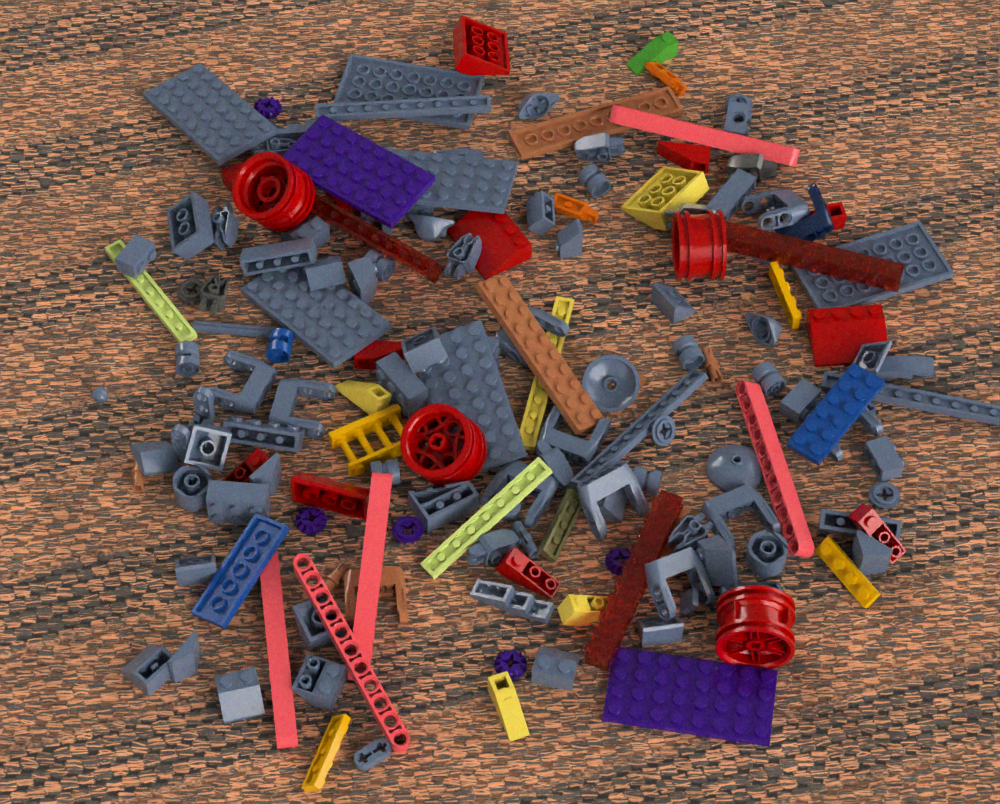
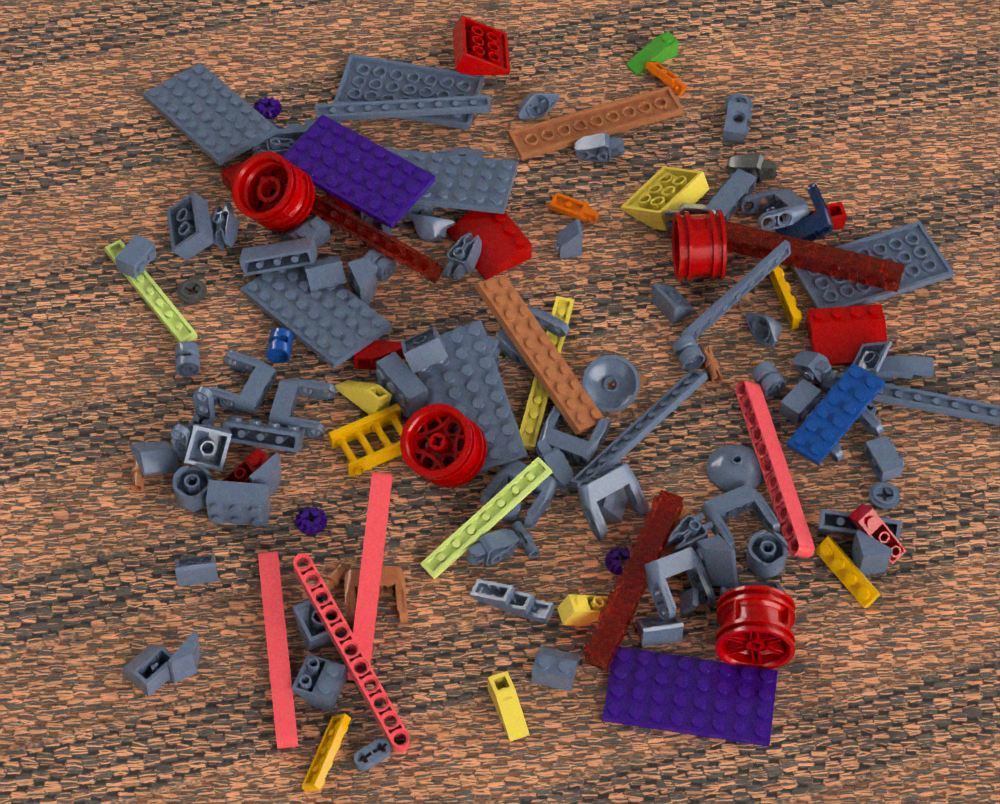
sand blue hinge [91,386,108,403] -> none
blue plate [191,513,290,629] -> none
sand blue axle [192,320,276,338] -> none
dark grey hinge [199,275,228,315] -> none
slope [214,667,265,724] -> none
red slope [290,472,370,520] -> none
sand blue wheel [370,458,401,485] -> none
dark purple gear [392,516,424,545] -> none
sand blue wedge [408,481,479,533] -> none
dark purple gear [494,649,527,680] -> none
red slope [495,547,561,599] -> none
sand blue brick [526,190,556,236] -> none
olive plate [538,488,582,563] -> none
sand blue wheel [578,164,611,198] -> none
coral beam [609,104,800,167] -> none
sand blue wheel [633,465,663,496] -> none
sand blue gear [649,415,676,446] -> none
red slope [657,141,711,174] -> none
none -> sand blue tile [679,240,791,340]
none -> sand blue hinge [791,350,837,384]

